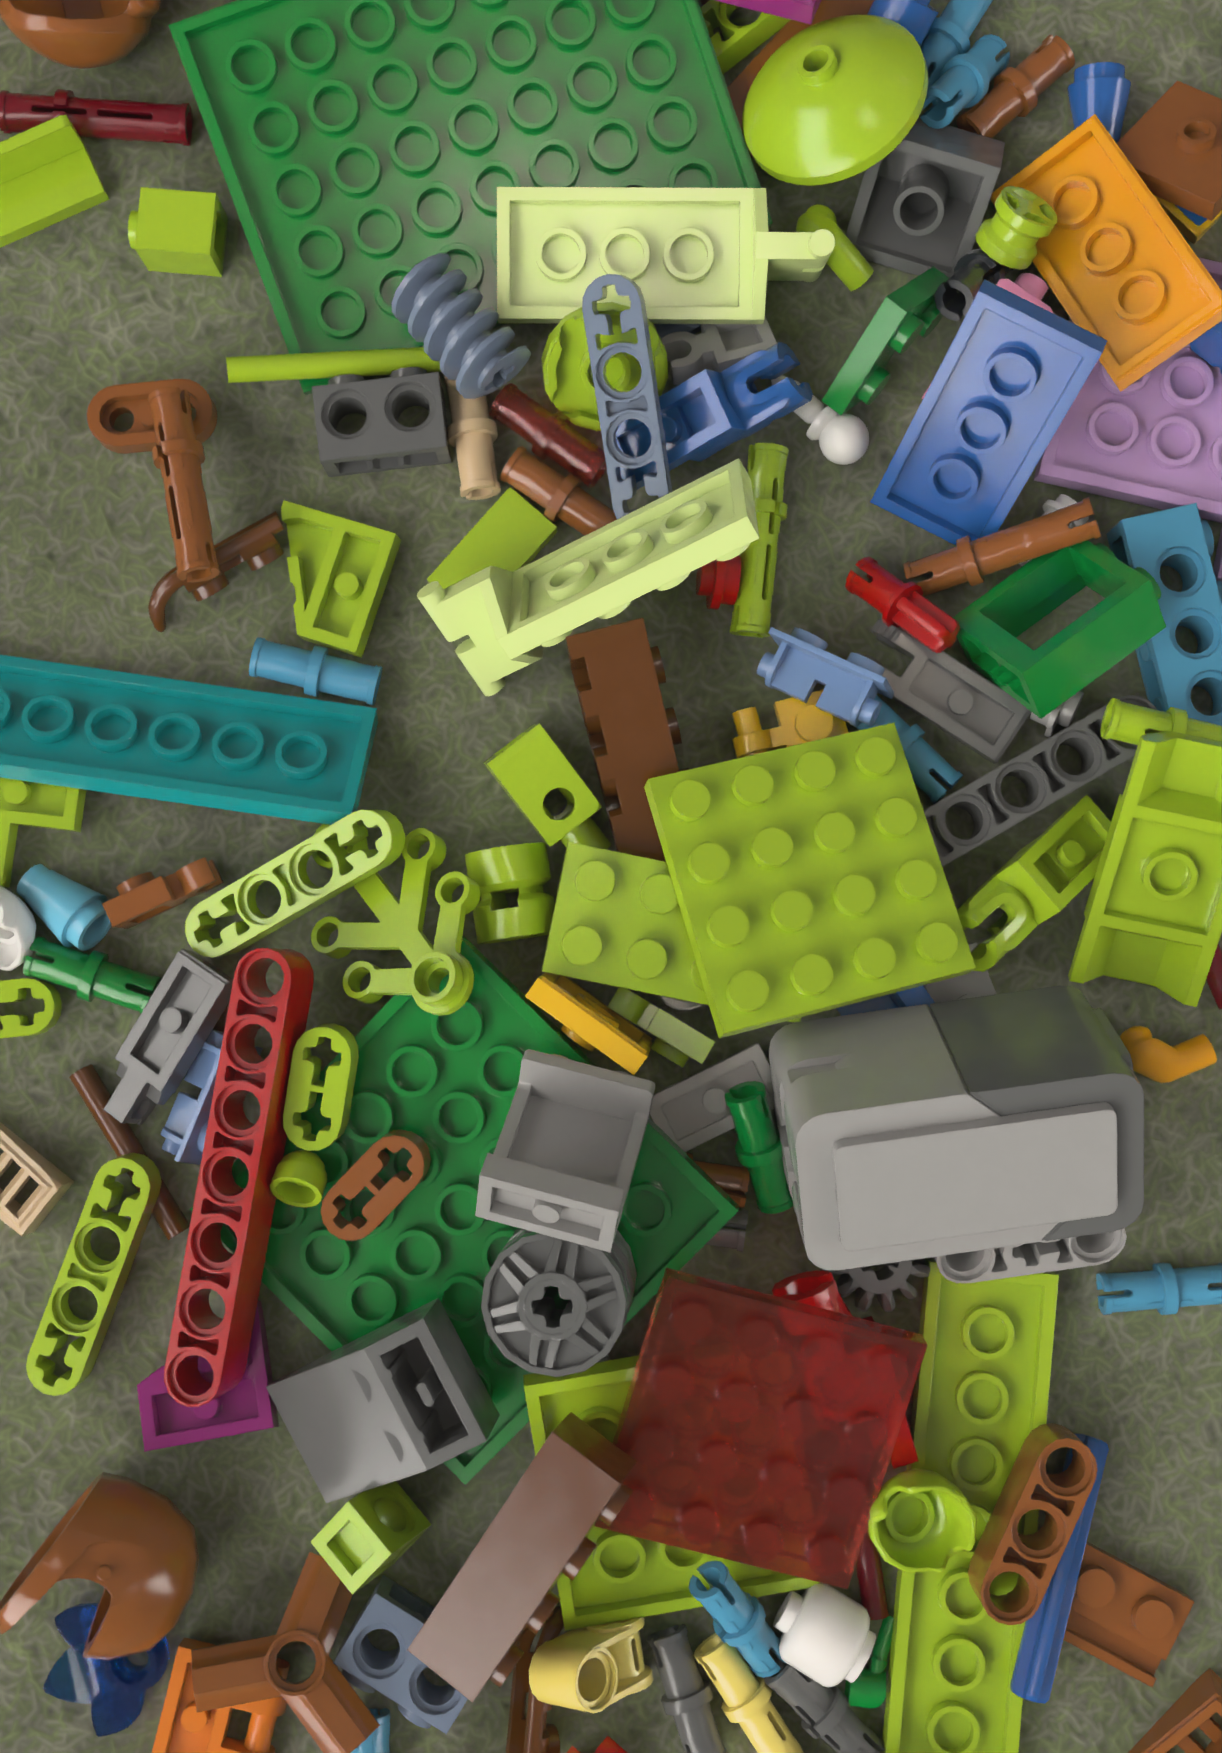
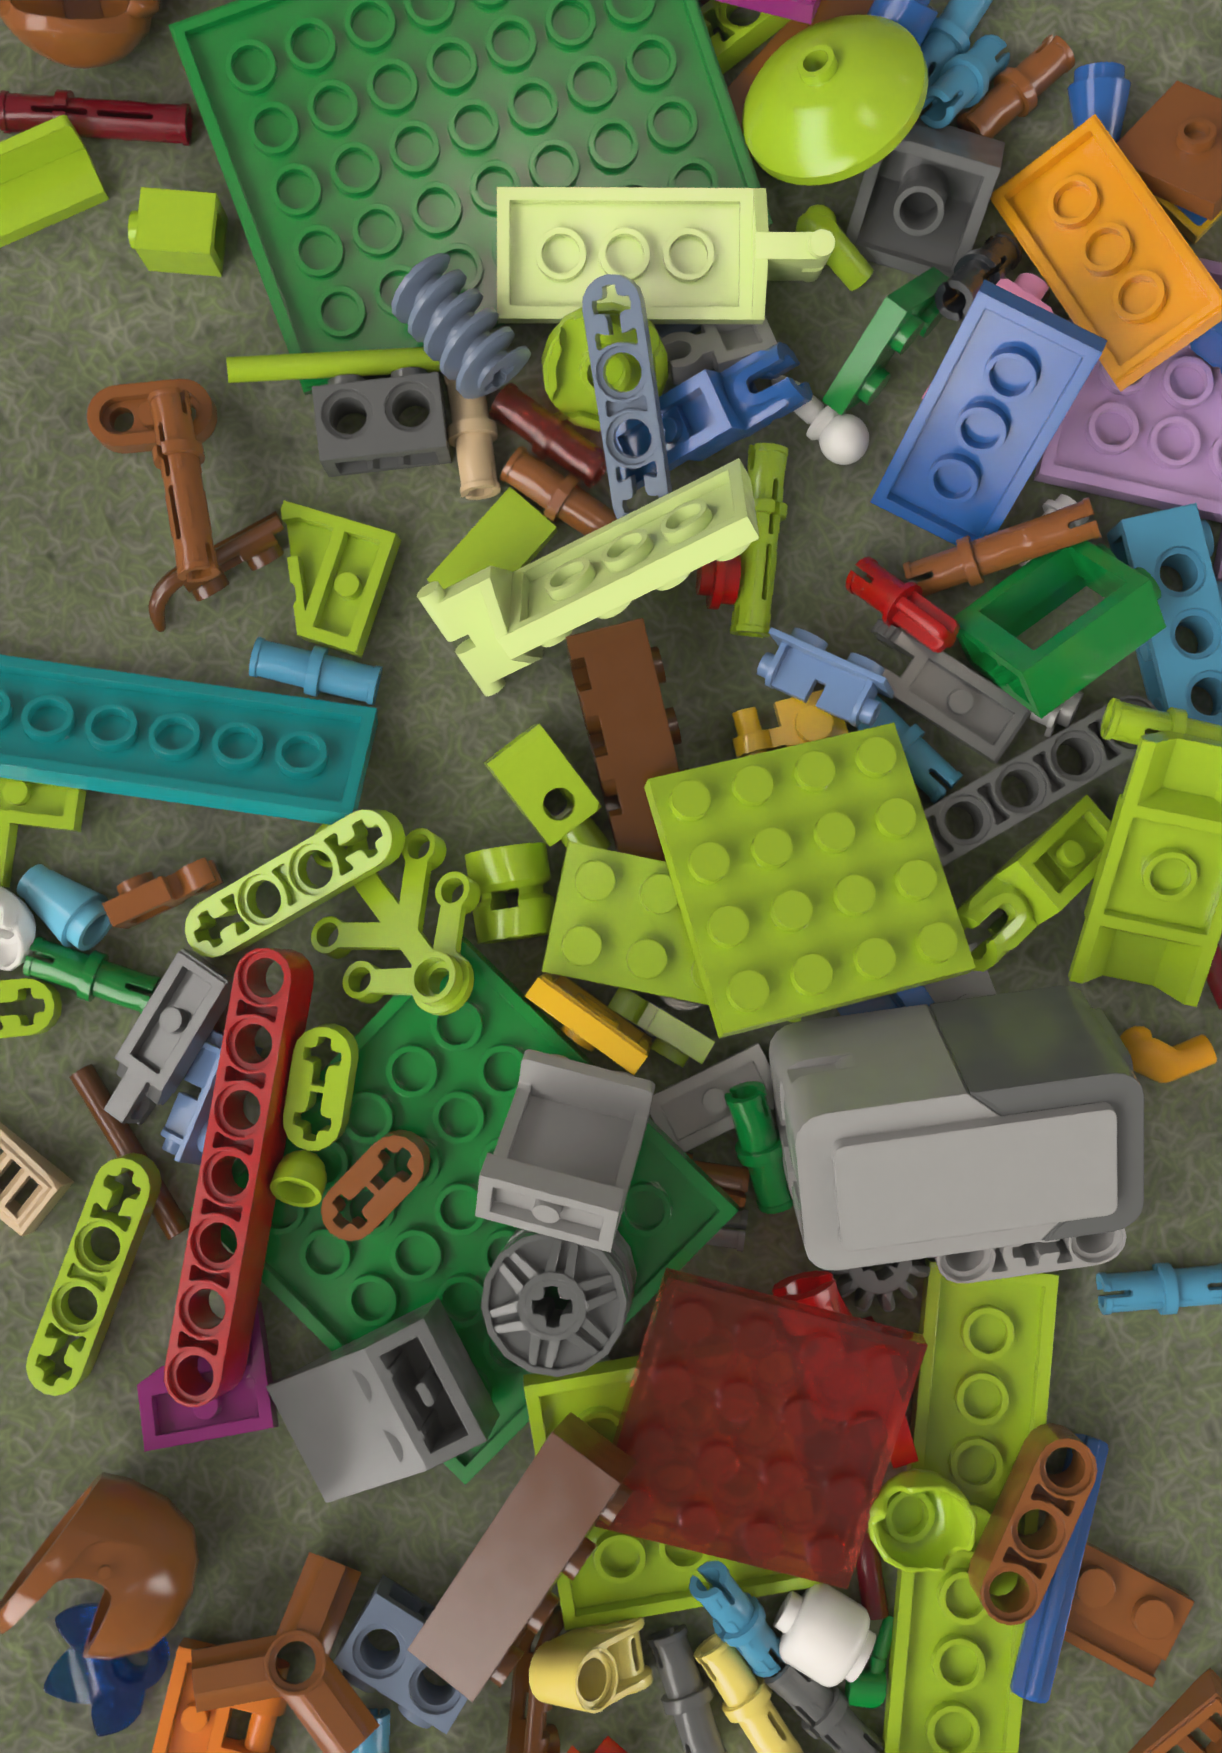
lime brick [311,1481,432,1595] -> none
lime wheel [975,186,1058,270] -> none

